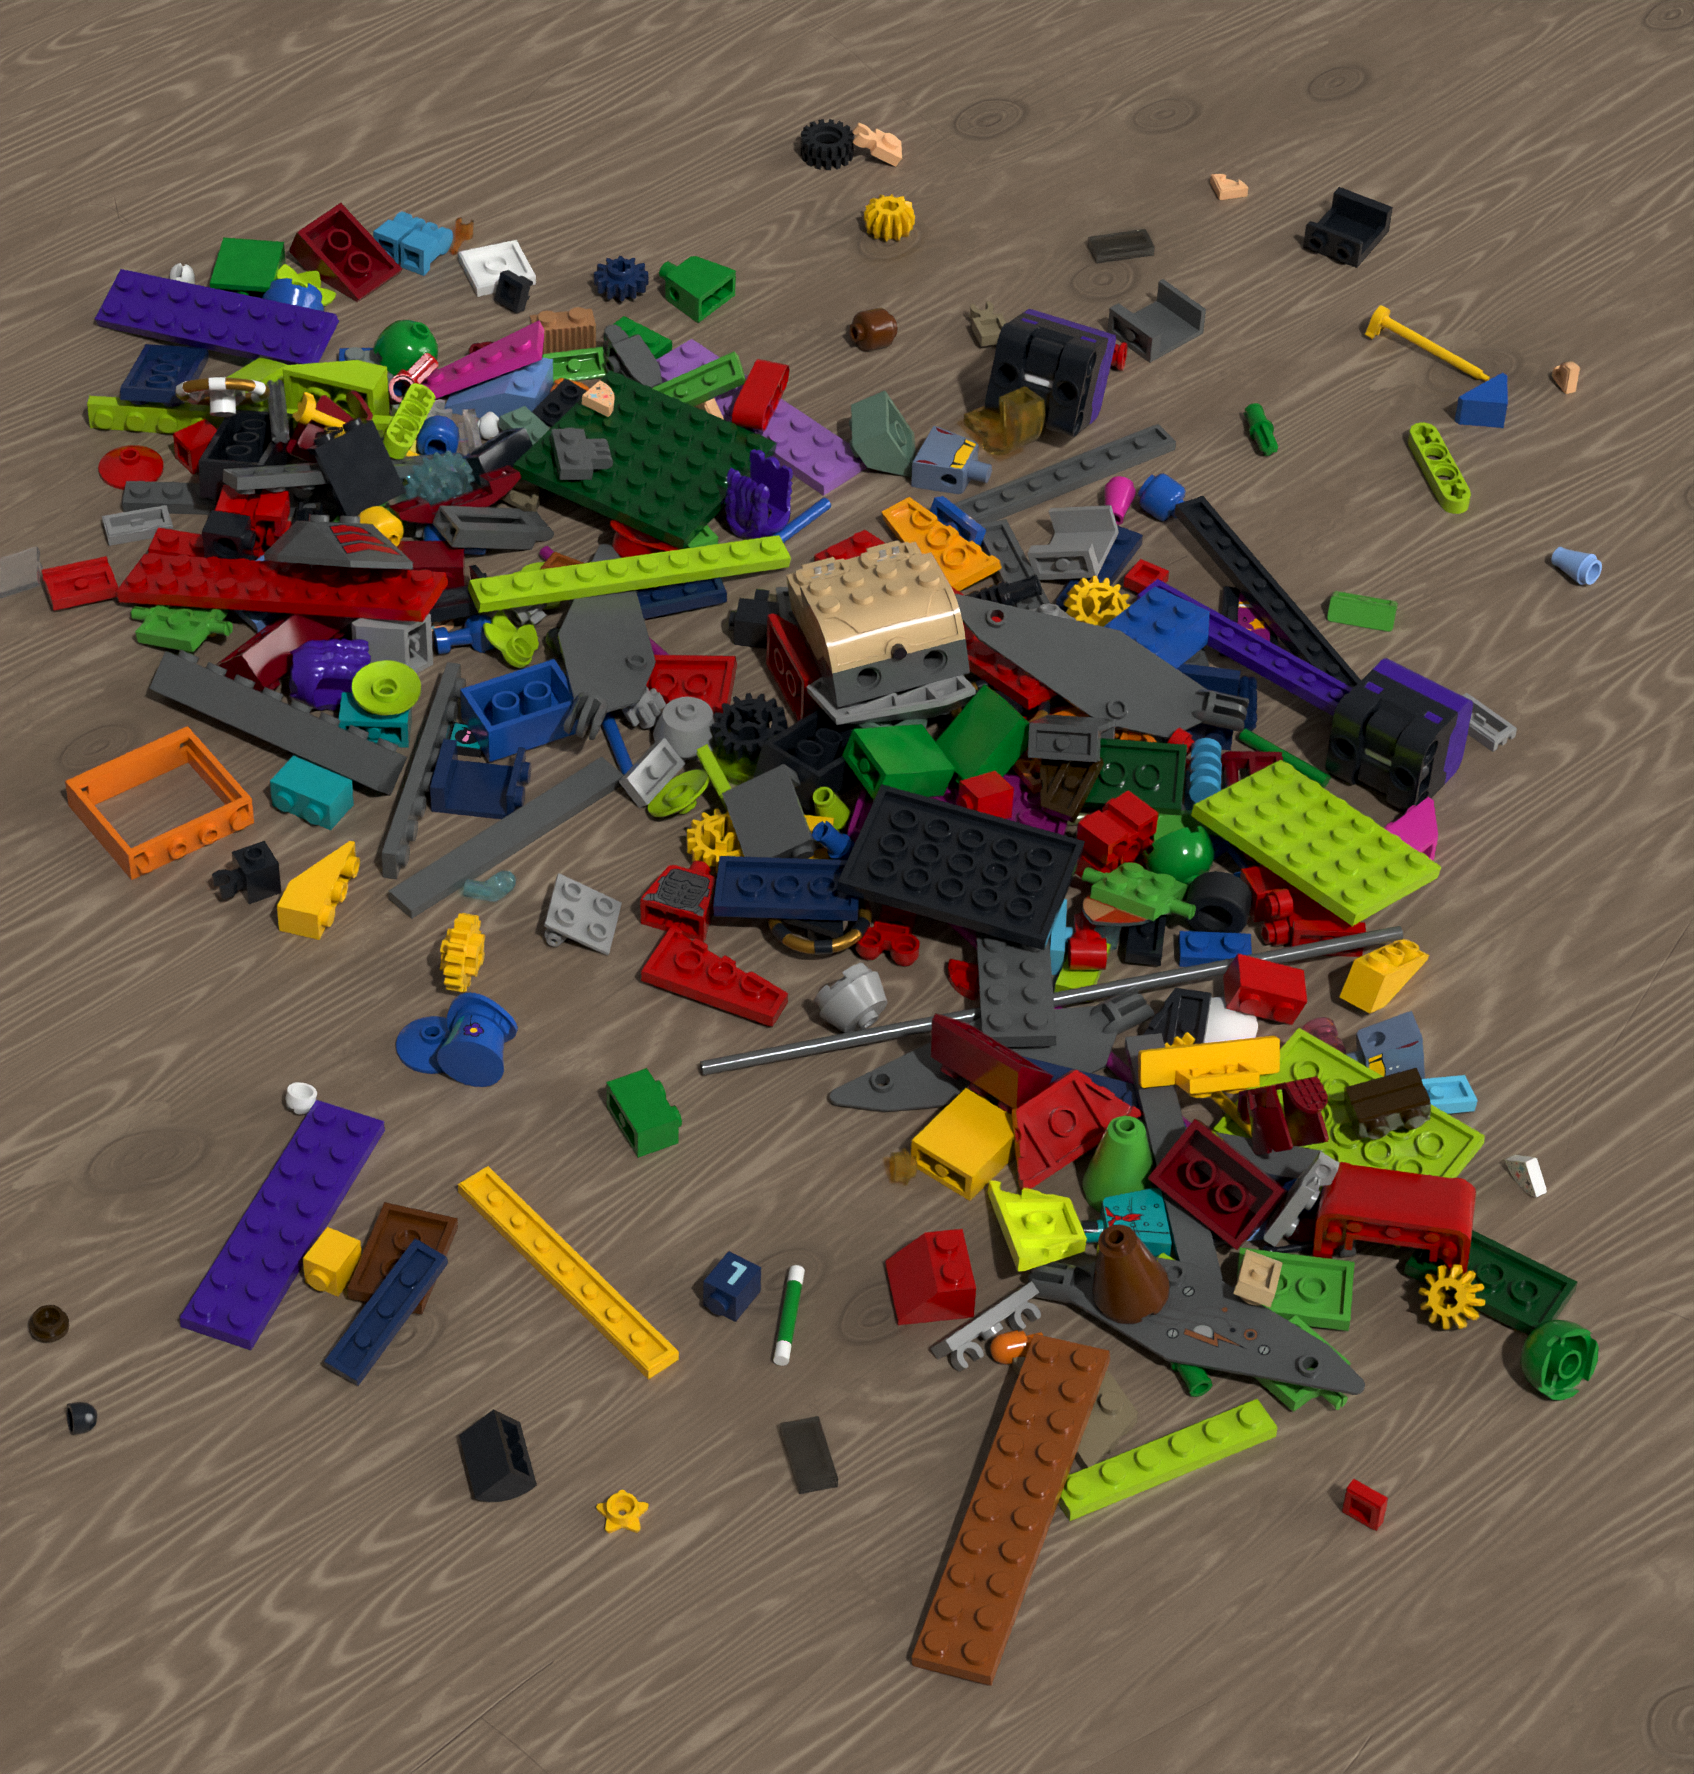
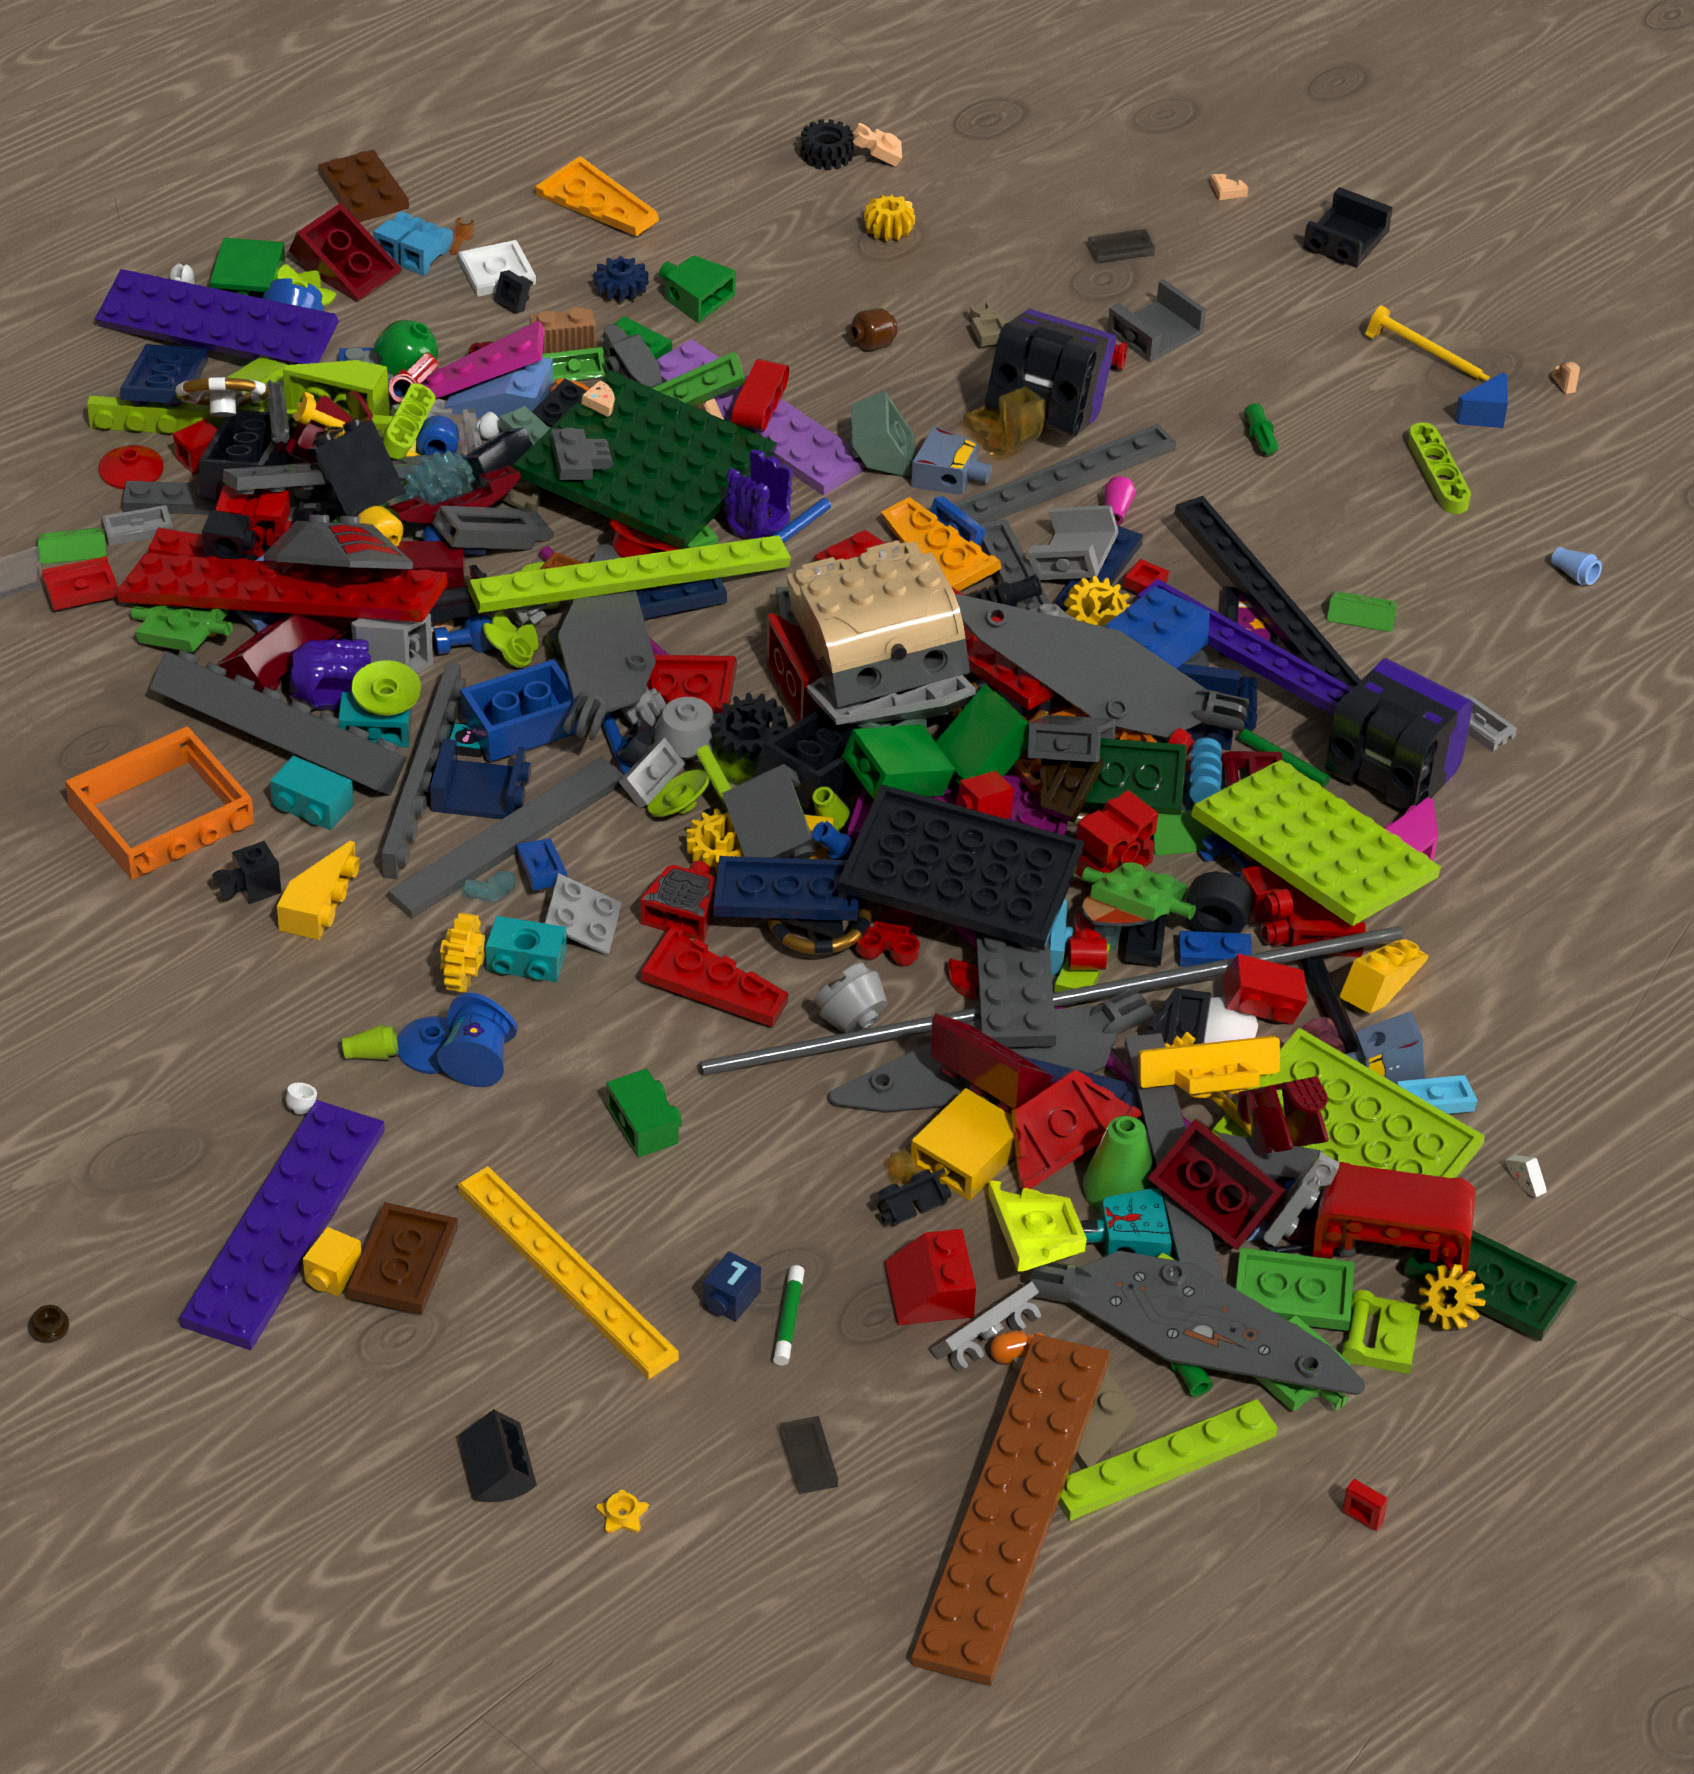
black hinge [66,1402,97,1435] -> none
dark blue plate [324,1238,448,1386] -> none
black brick [729,589,779,649] -> none
reddish brown cone [1092,1225,1170,1324] -> none
blue head [1137,473,1186,522] -> none
green cylinder [1141,826,1214,892] -> none
tan plate [1233,1249,1283,1307] -> none
dark brown brick [1344,1068,1431,1140] -> none
green cylinder [1520,1319,1599,1400] -> none
none -> bright green slope [38,527,107,564]
none -> reddish brown plate [318,149,409,222]
none -> lime cone [342,1024,398,1060]
none -> teal brick [486,916,567,982]
none -> blue plate [516,838,567,890]
none -> light orange wing [534,156,659,236]
none -> black beam [617,718,655,766]
none -> black hinge [870,1168,952,1227]
none -> black axle [1300,956,1357,1054]
none -> lime plate [1342,1289,1421,1375]

